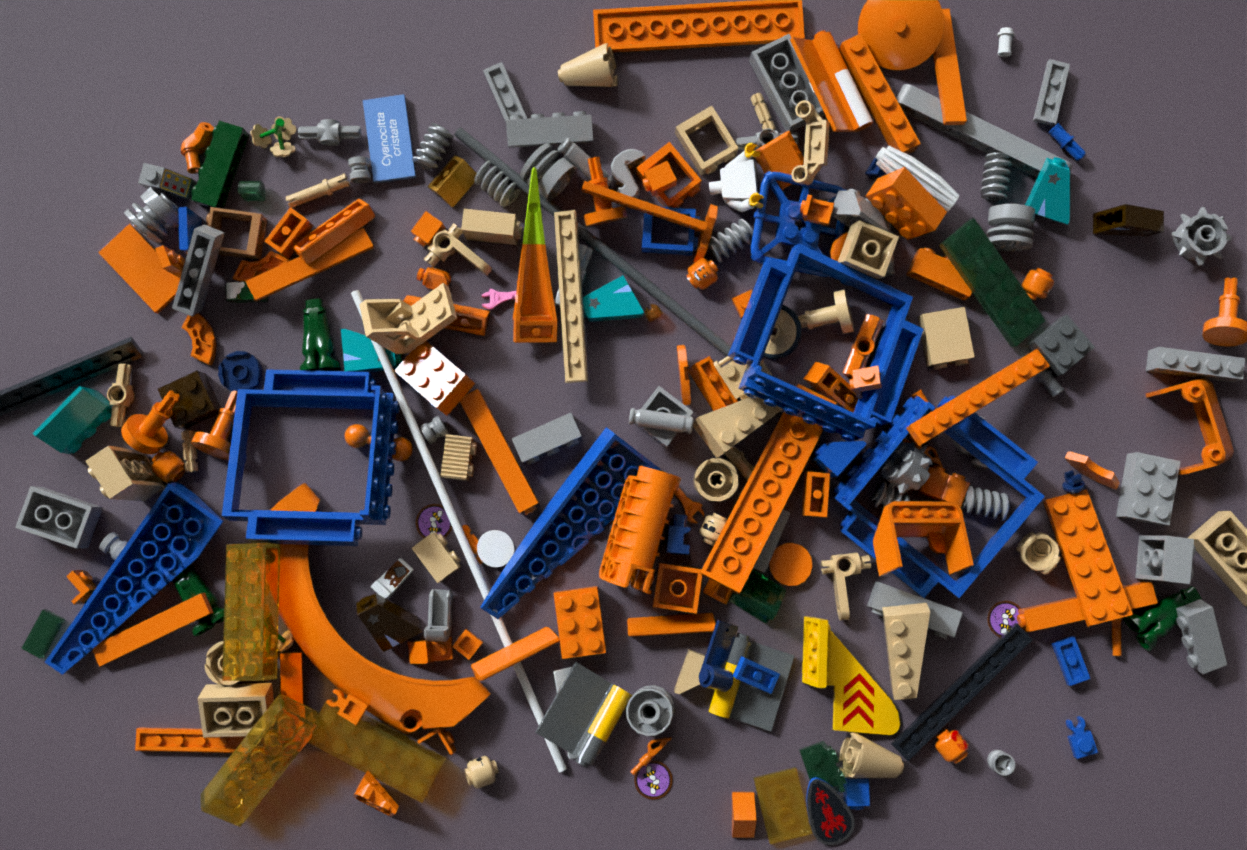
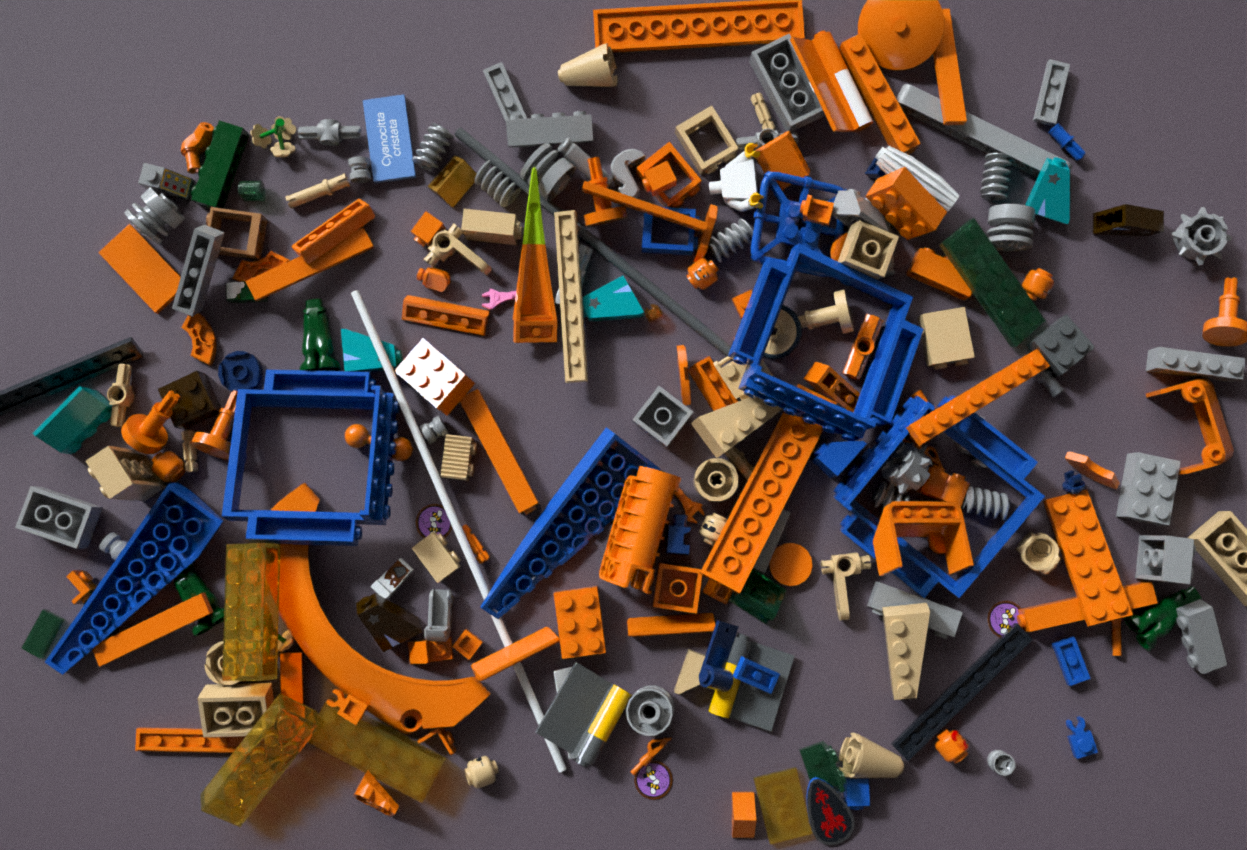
orange plate [155,245,186,278] -> none
blue tile [178,207,202,254] -> none
orange brick [265,207,314,259] -> none
tan bracket [359,283,457,354] -> none
white sticker [477,530,514,567] -> none
light grey brick [512,413,582,465] -> none
light grey axle [628,408,694,434] -> none
tan plate [791,100,830,185] -> none
orange brick [802,472,830,517] -> none
yellow piece [802,616,900,735] -> none
bracket [850,366,882,399] -> none
white pin [997,27,1015,57] -> none

